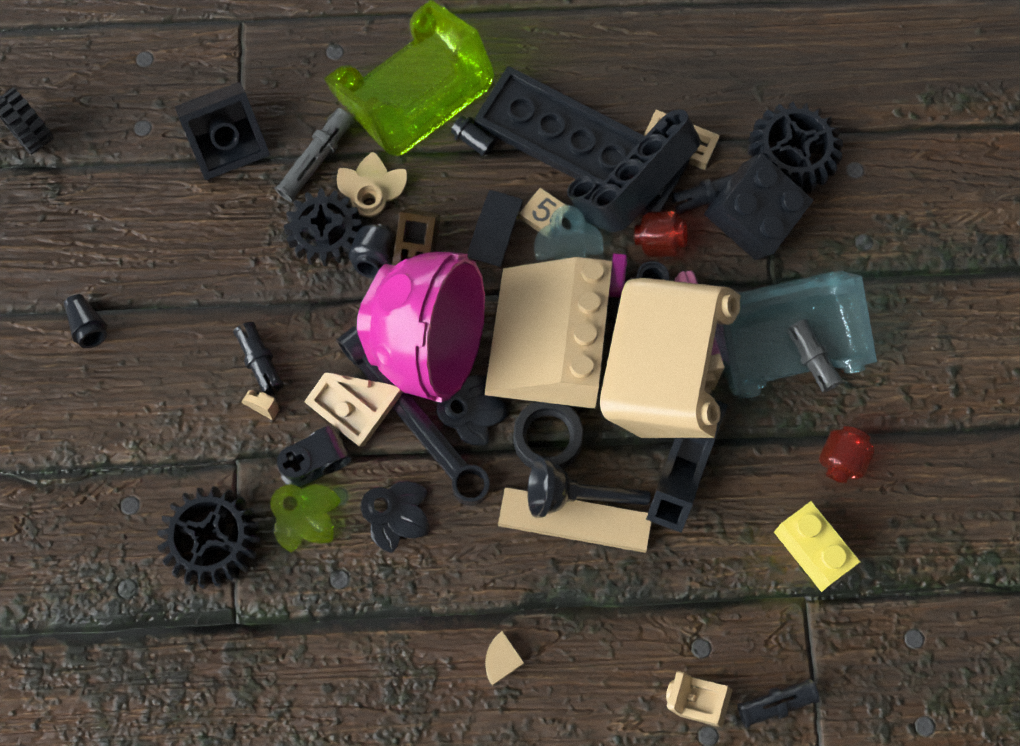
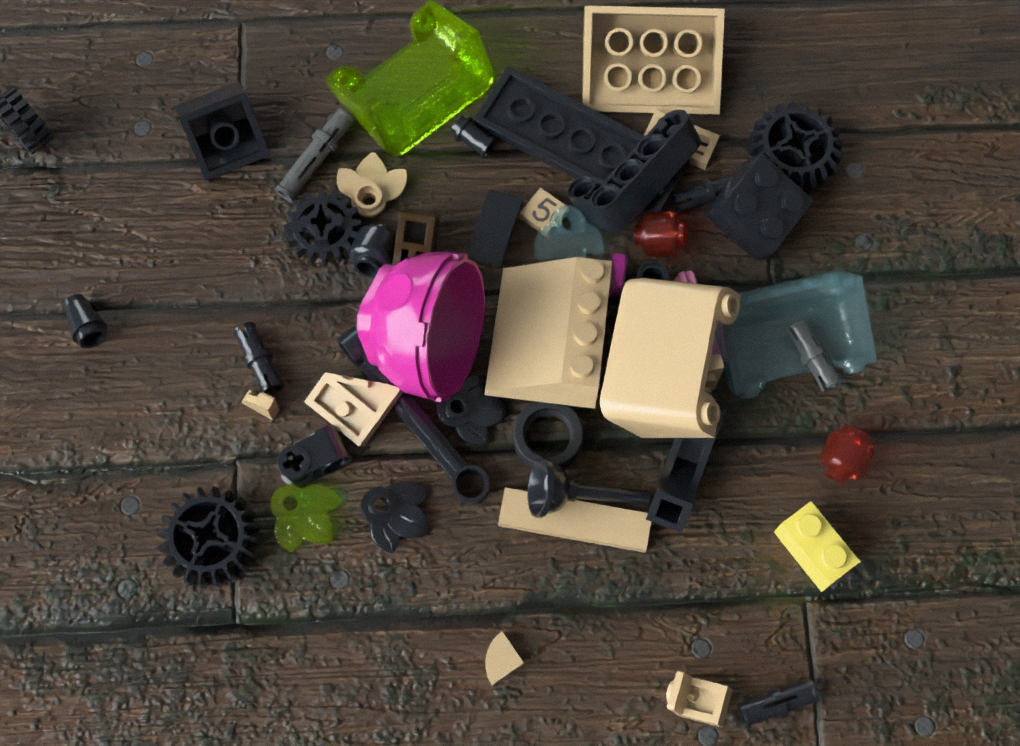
none -> tan slope [582,6,725,114]

